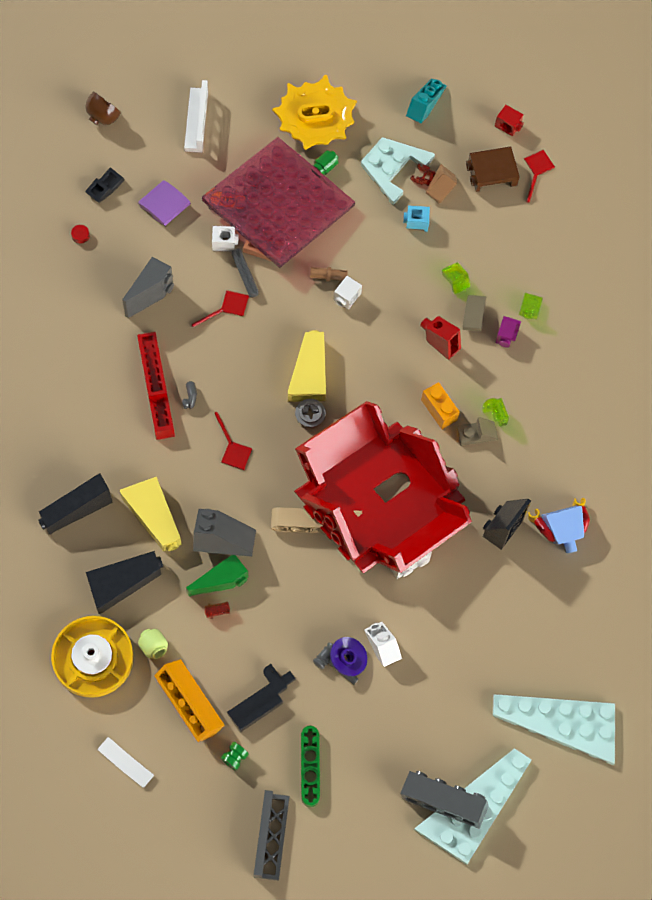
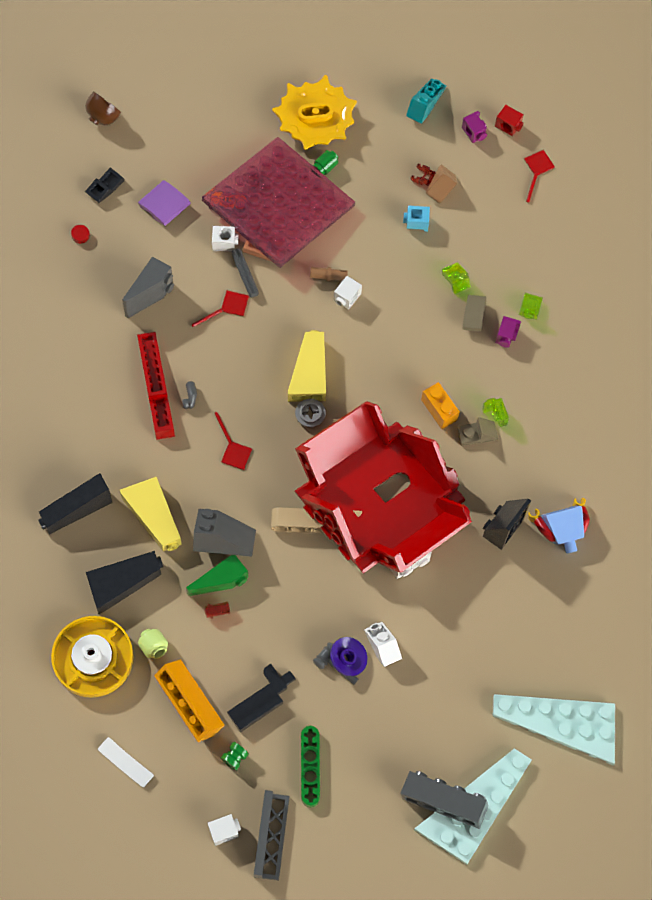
white fence [184,80,208,153] -> none
light aqua wing [361,137,435,205] -> none
red torso [420,316,461,360] -> none
reddish brown panel [466,146,520,192] -> none
none -> white brick [208,814,241,846]
none -> magenta brick [462,111,487,143]

